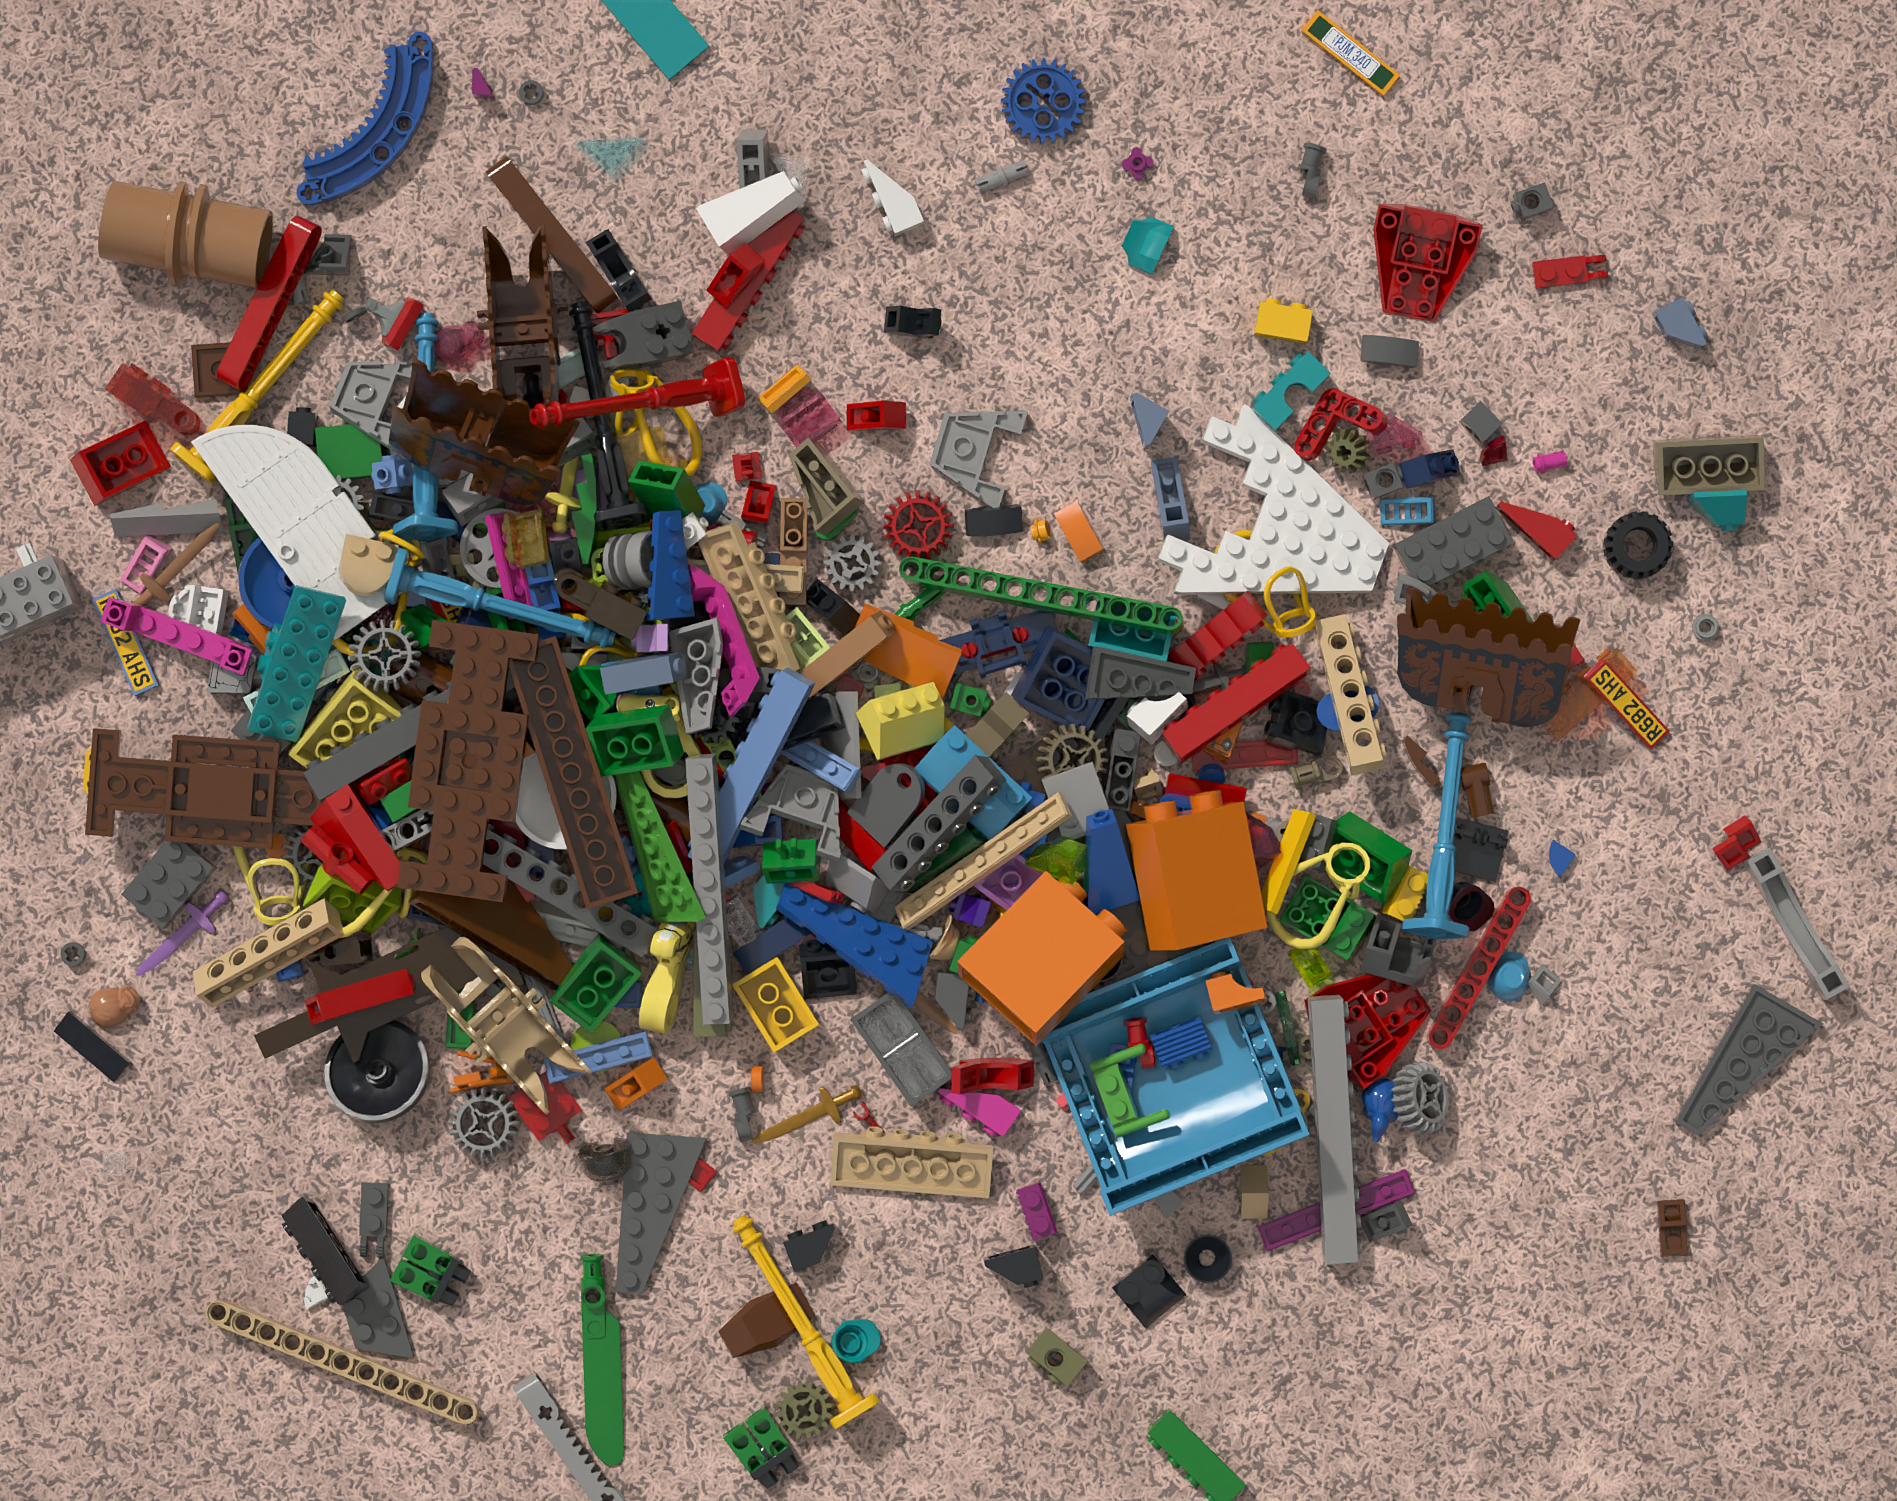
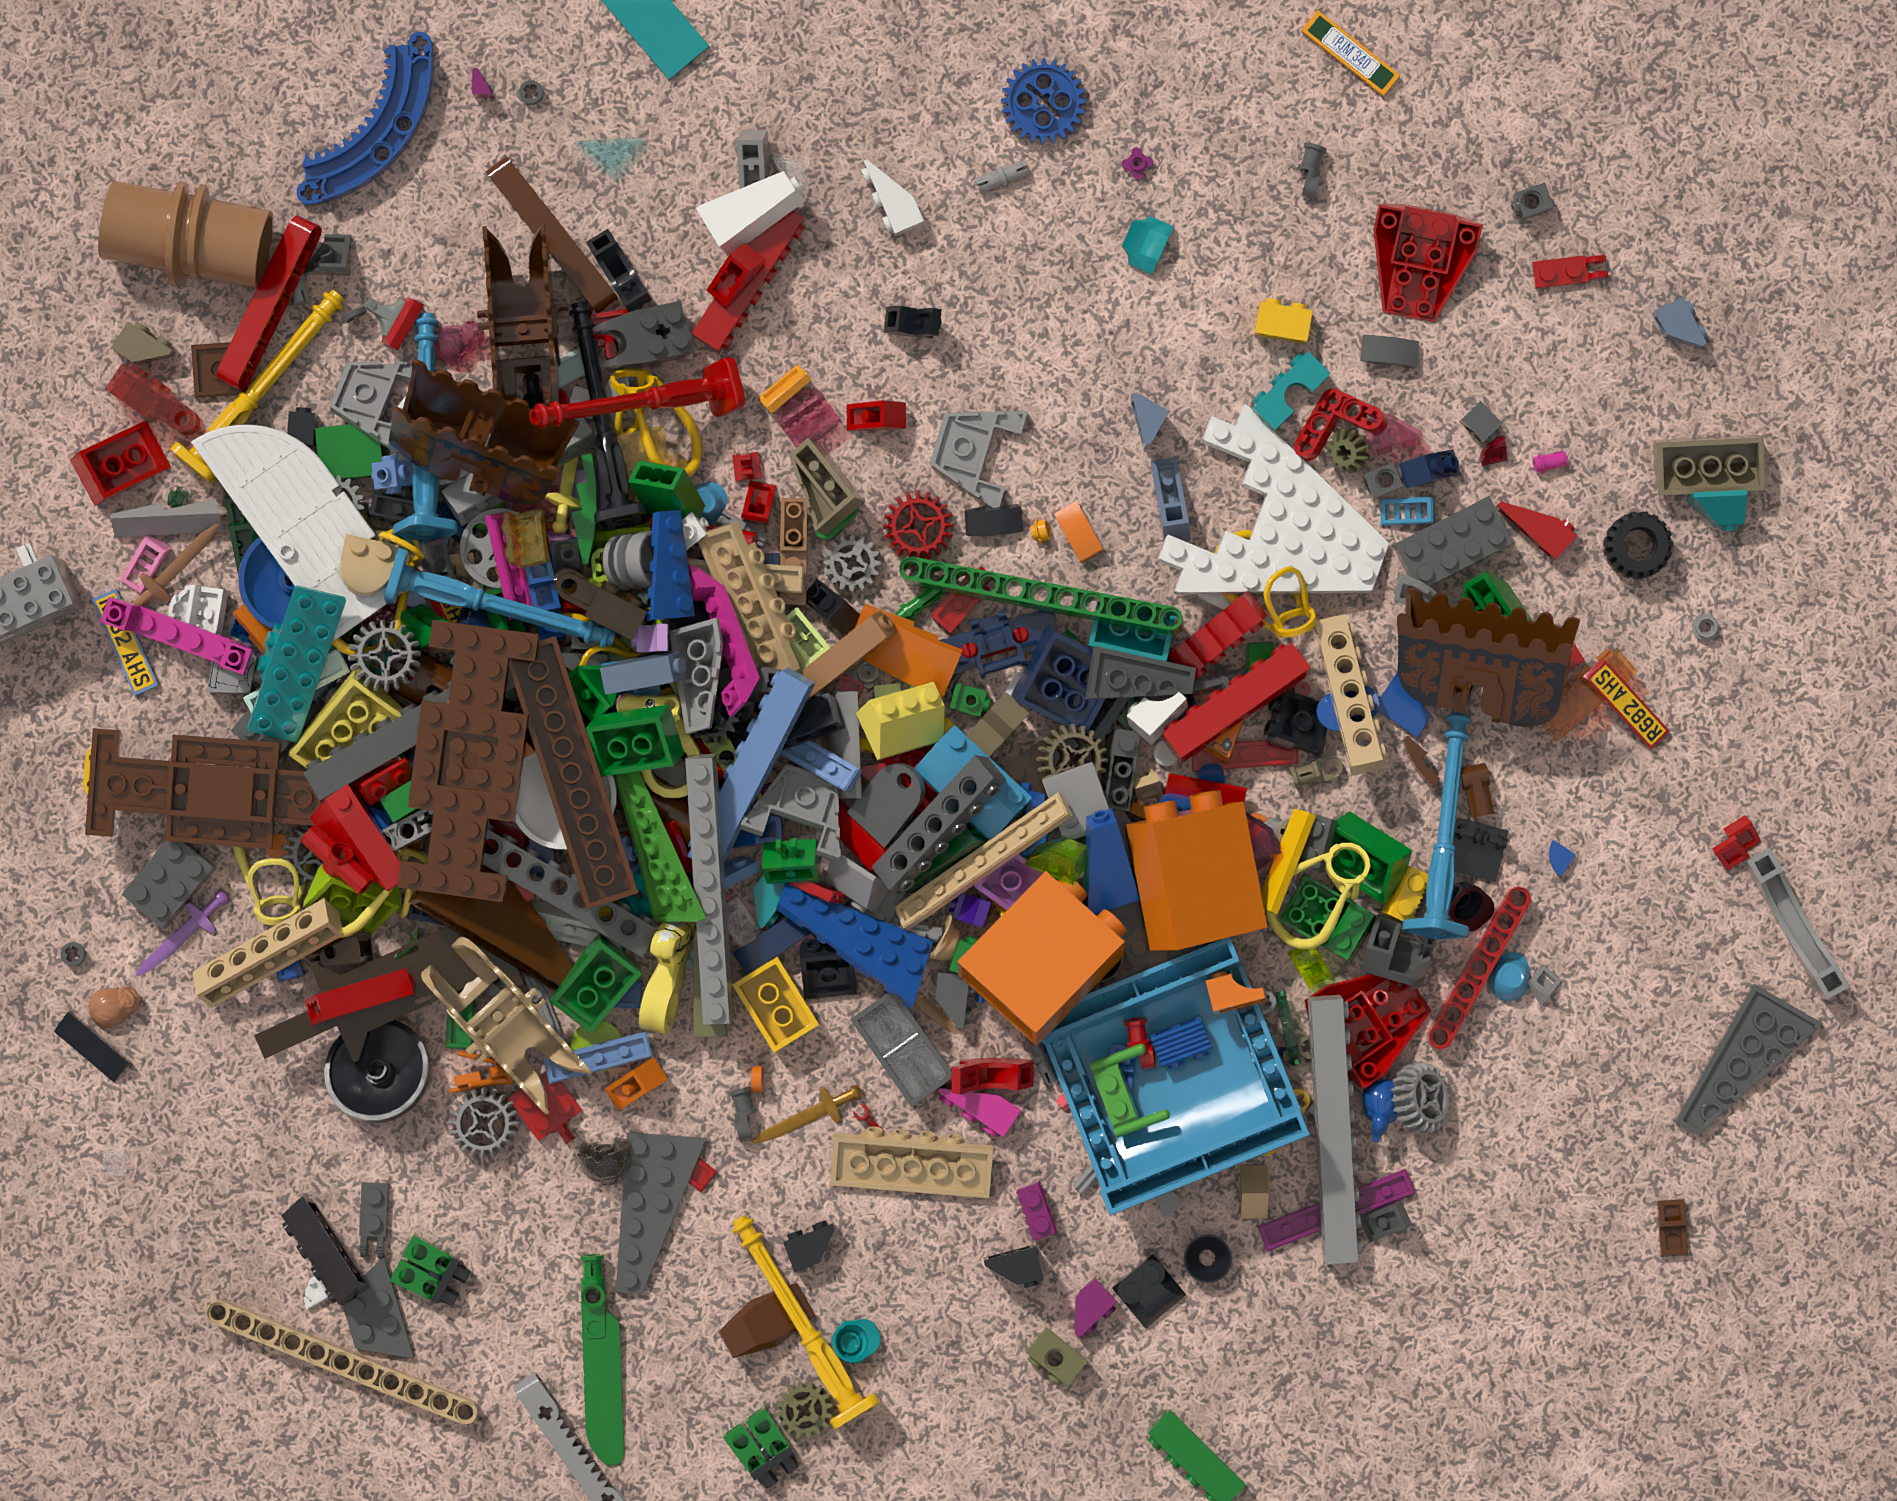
none -> dark tan slope [111,321,176,365]
none -> clear green plate [167,487,189,508]
none -> red hinge [931,566,991,634]
none -> magenta slope [1074,1277,1117,1338]
none -> blue tile [1378,673,1432,737]

